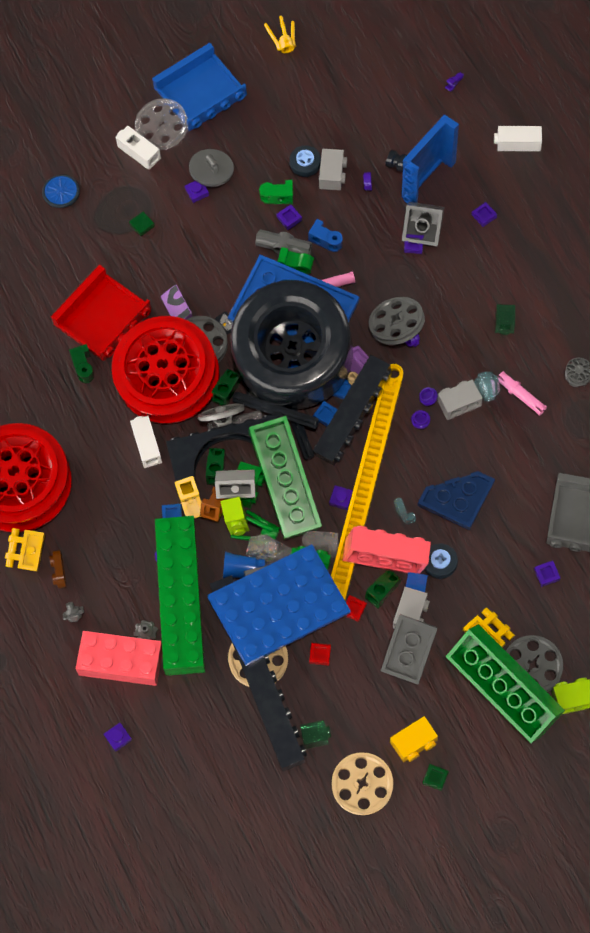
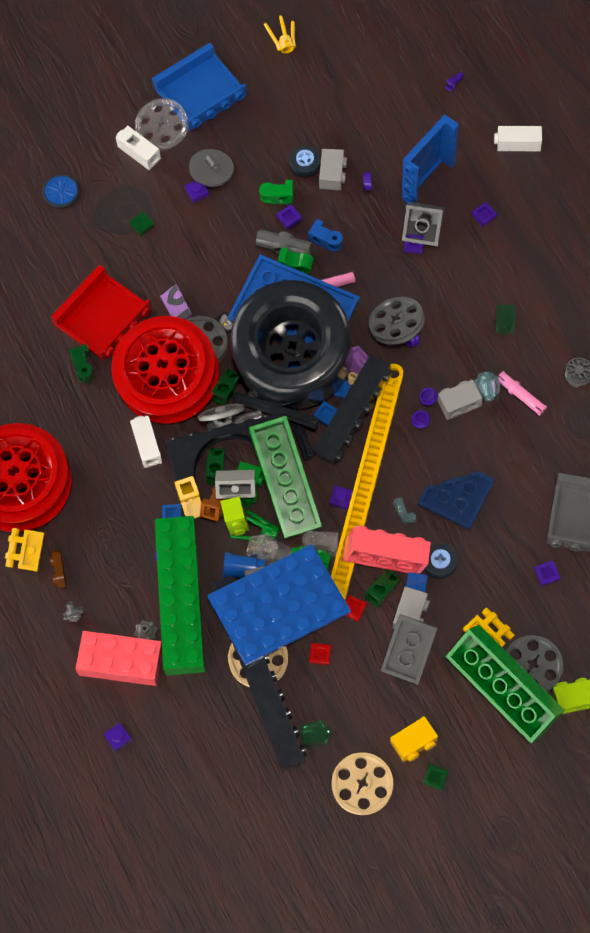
black wheel [385,149,407,172] -> none

